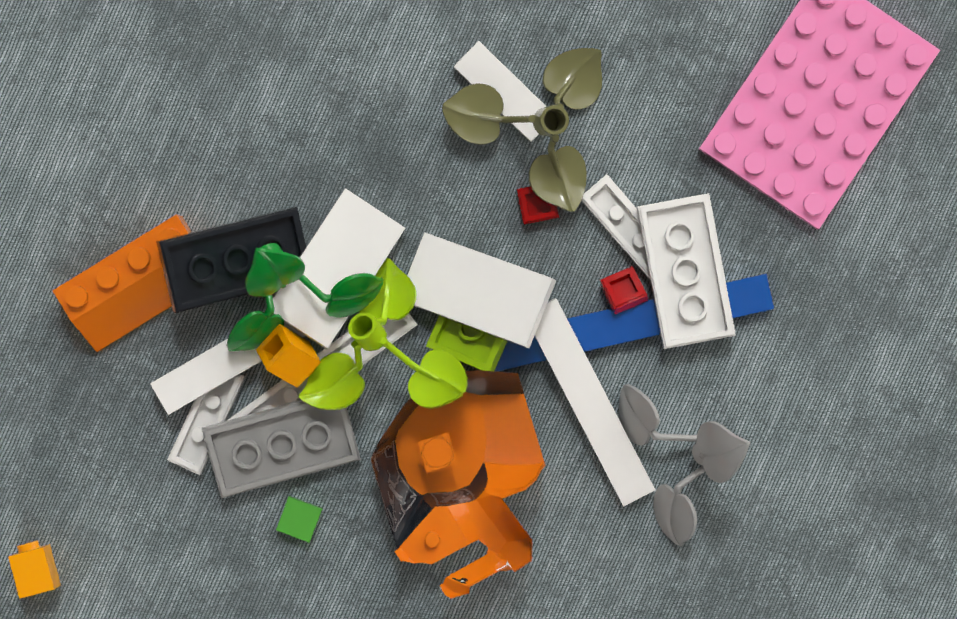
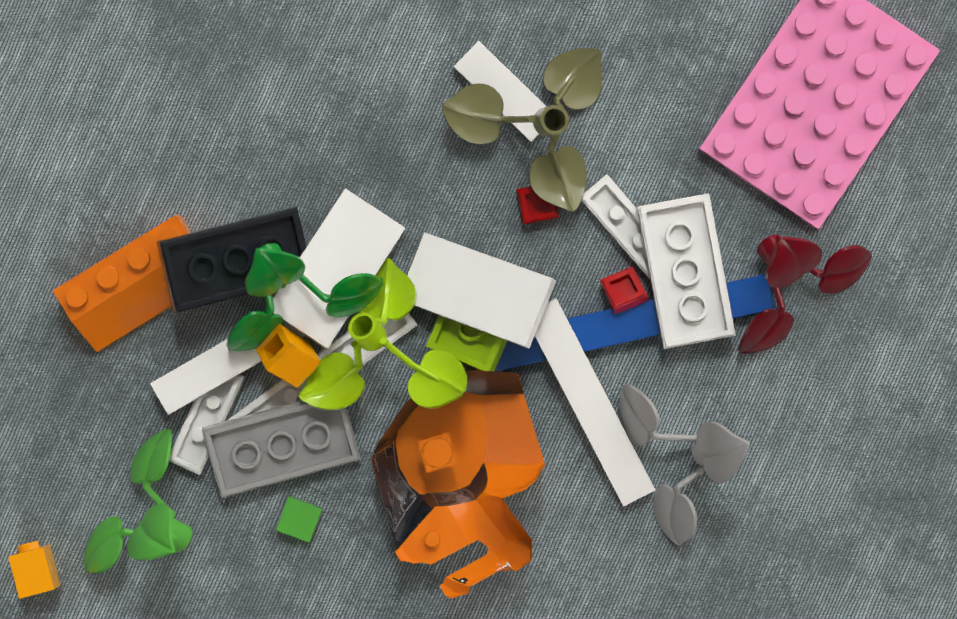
none -> bright green plant [84,428,193,574]
none -> dark red plant [738,234,872,354]

